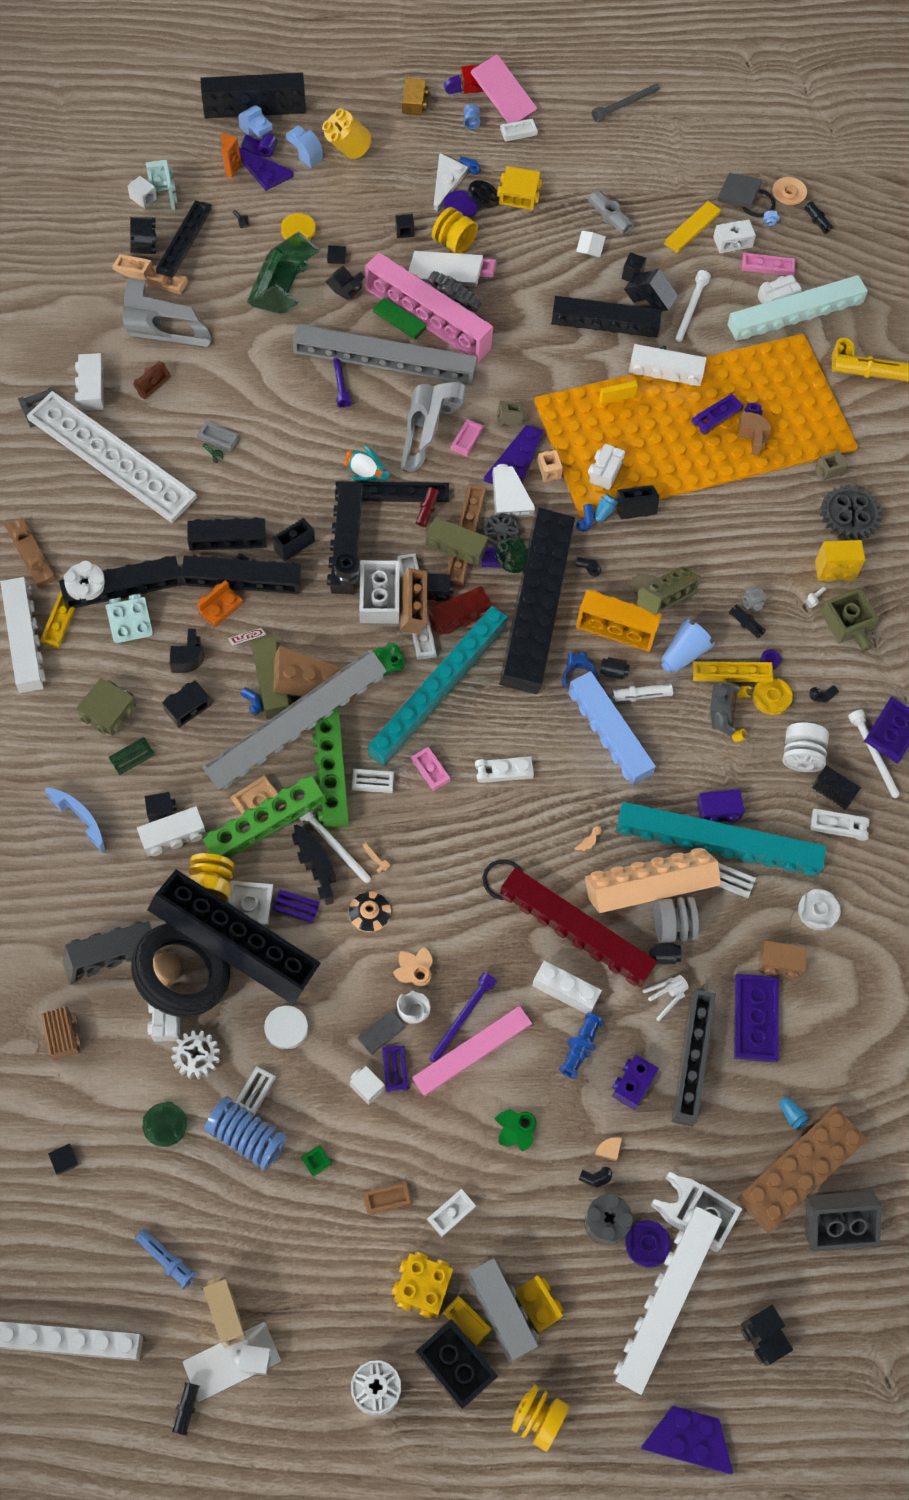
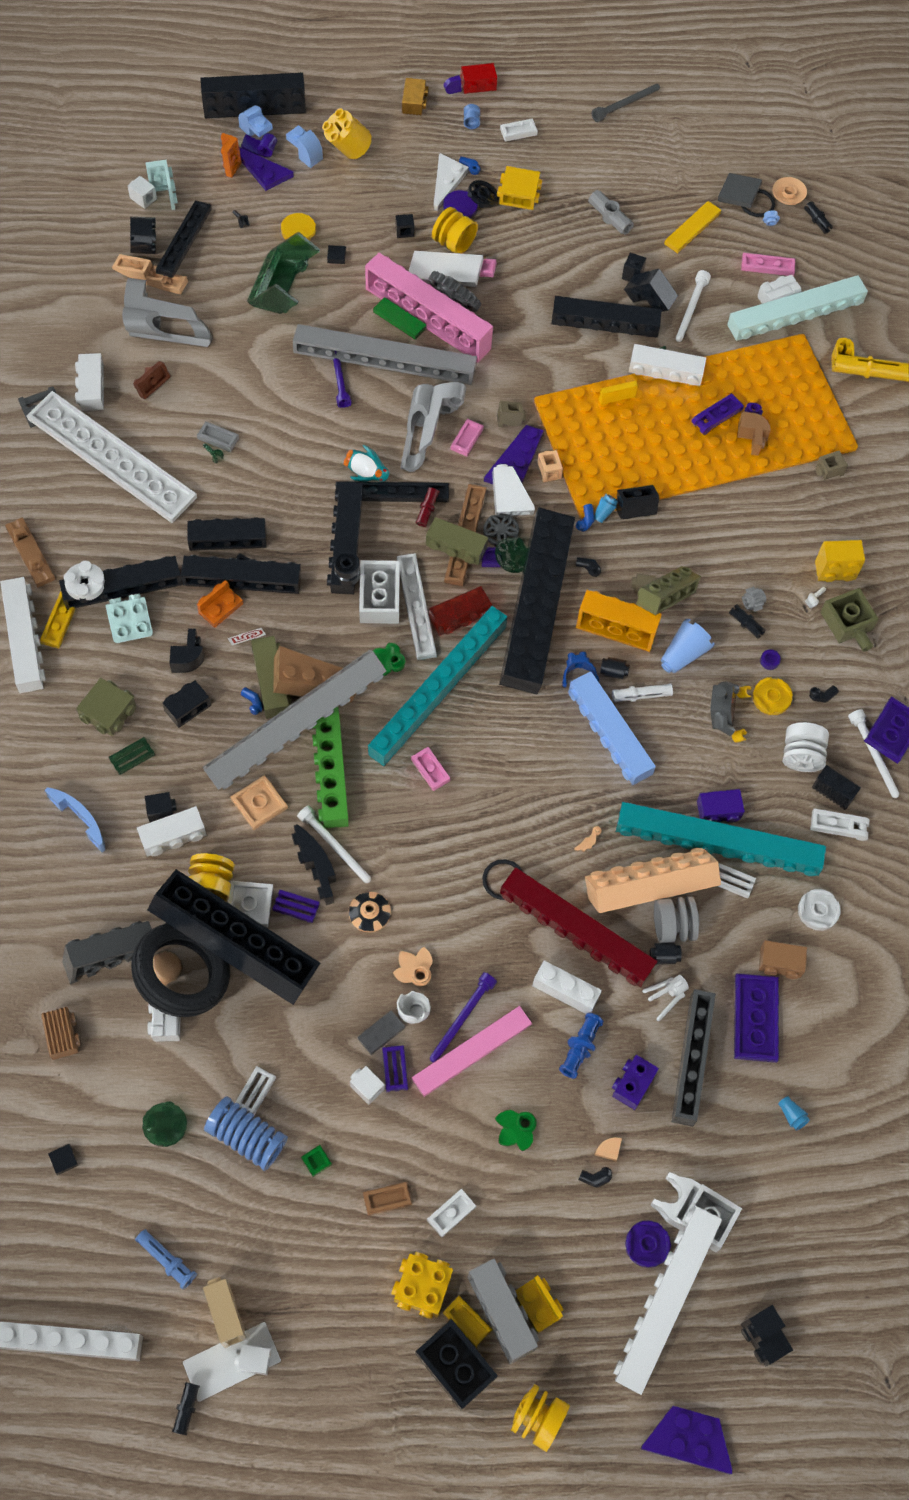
white gear [171,1030,220,1080] -> none
bright green brick [203,775,327,859] -> none
white tile [264,1005,308,1049] -> none
black brick [273,518,315,561] -> none
black brick [325,265,365,300] -> none
white wheel [351,1360,401,1416] -> none
white tile [352,769,394,793] -> none
light nougat piece [363,842,390,873] -> none
medium nougat brick [400,568,427,634] -> none
black brick [427,573,454,602] -> none
bright pink tile [471,54,538,123] -> none
white plate [475,756,534,783] -> none
white panel [577,231,606,257] -> none
dark grey brick [585,1194,633,1245] -> none
white brick [588,444,625,490] -> none
yellow tile [692,661,773,682] -> none
white brick [713,220,756,253] -> none
medium nougat brick [737,1106,867,1233] -> none
dark grey brick [805,1191,882,1251] -> none
dark grey gear [820,485,883,541] -> none

